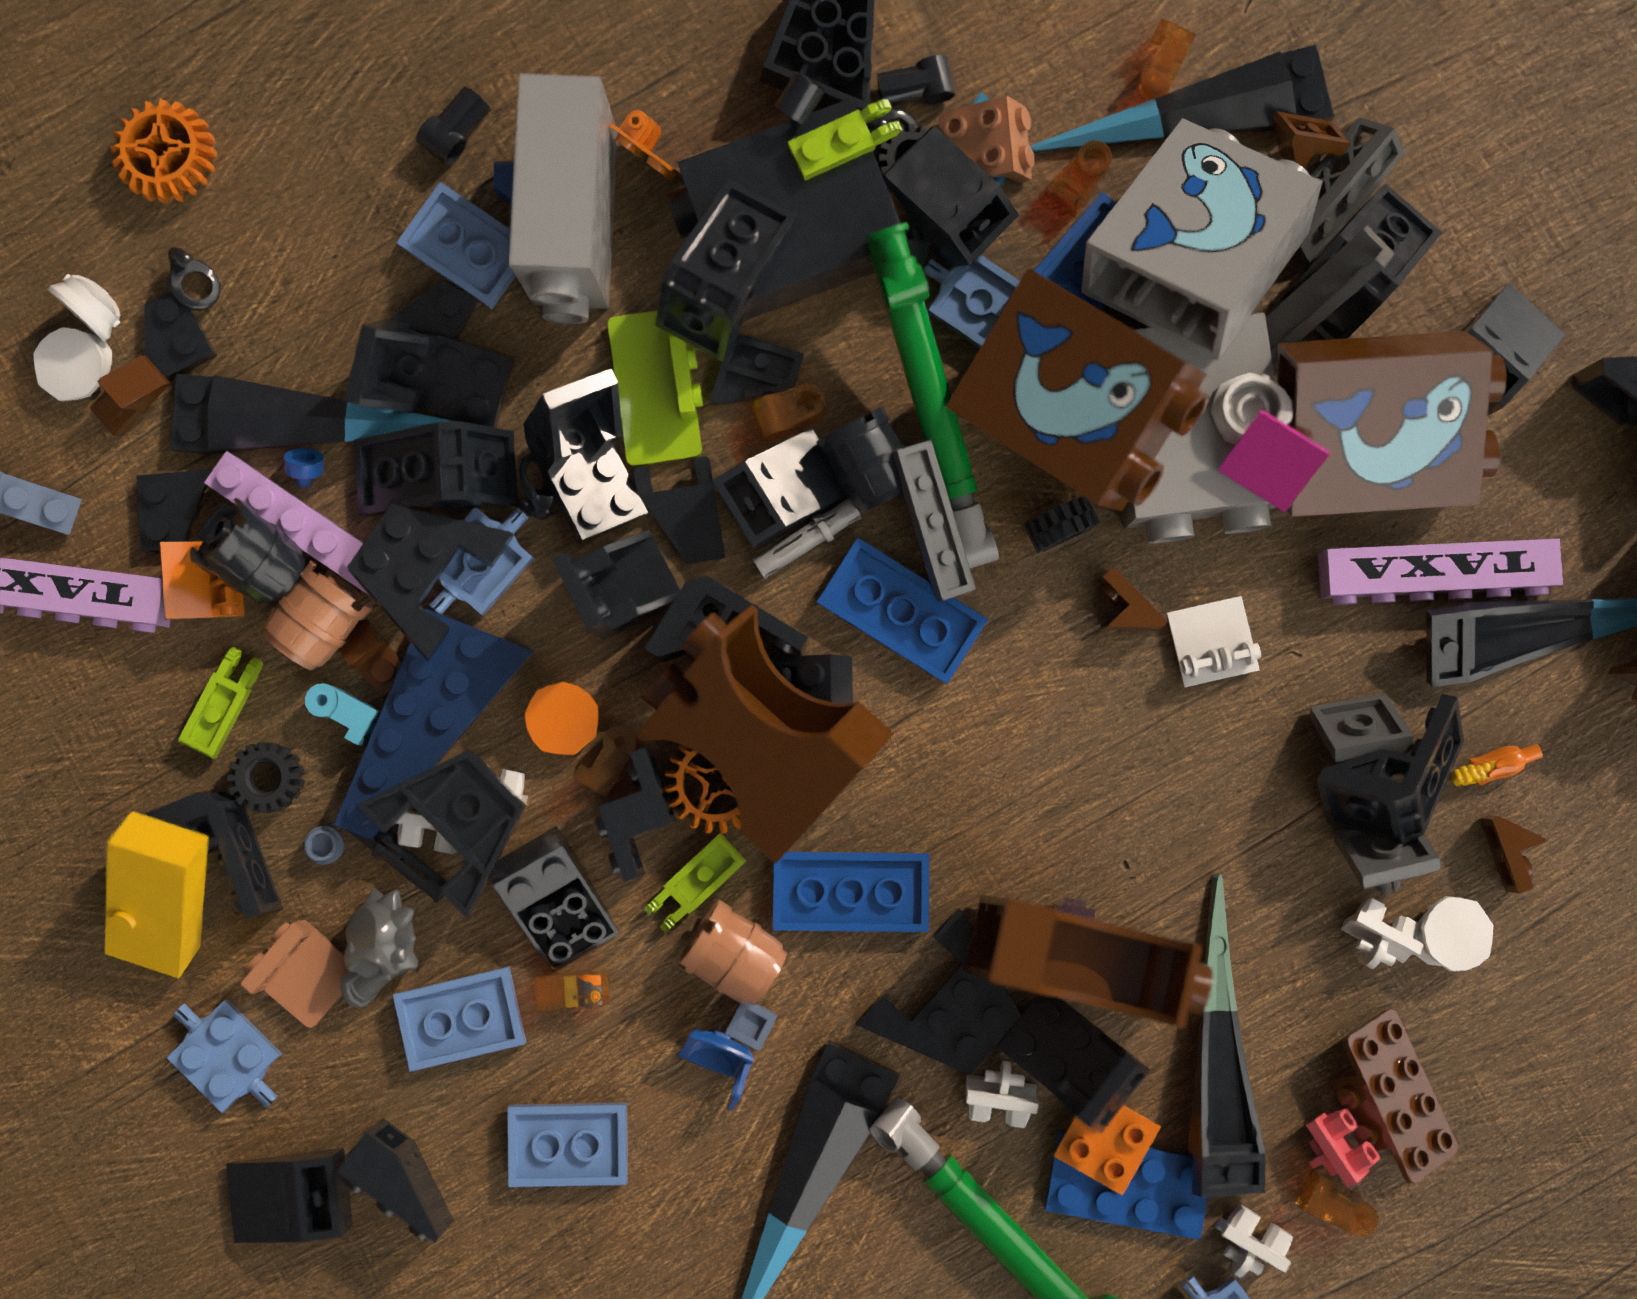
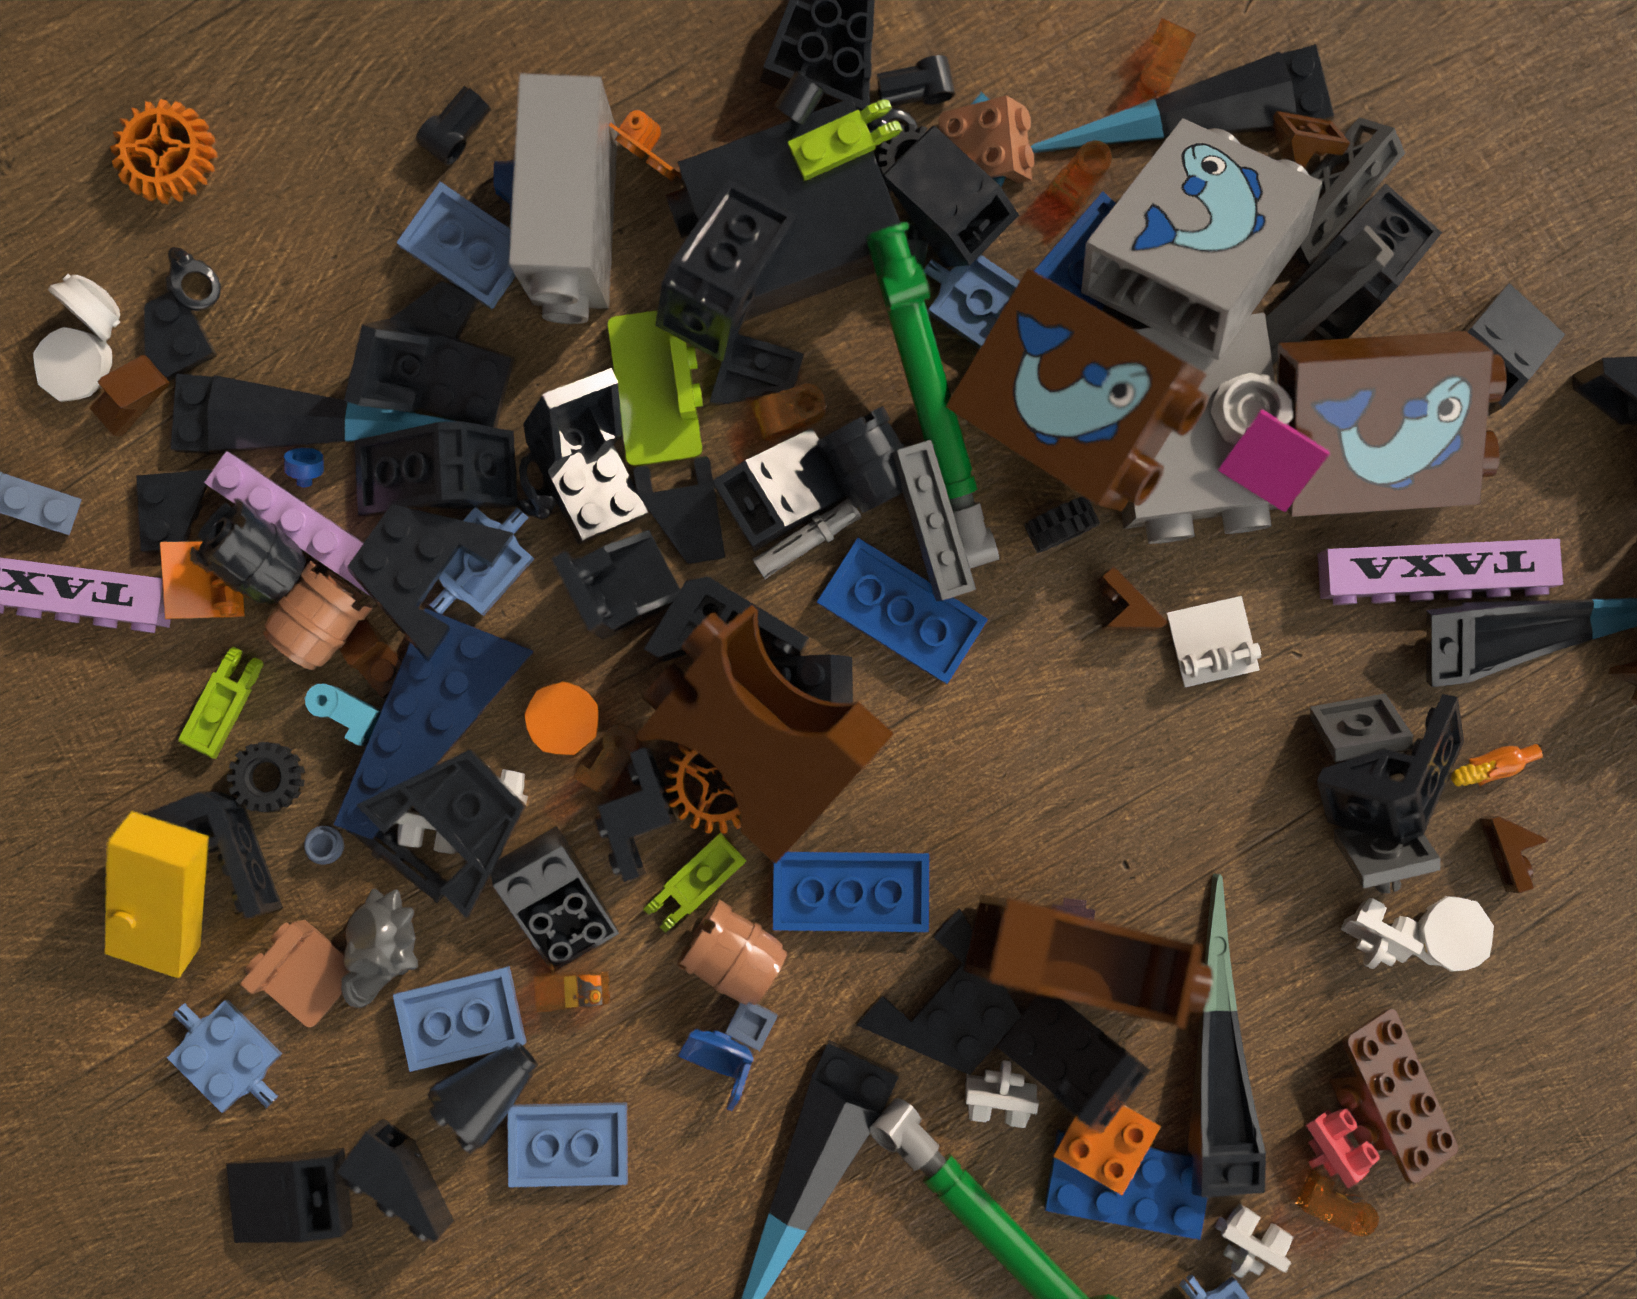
none -> black cone [427,1042,538,1154]

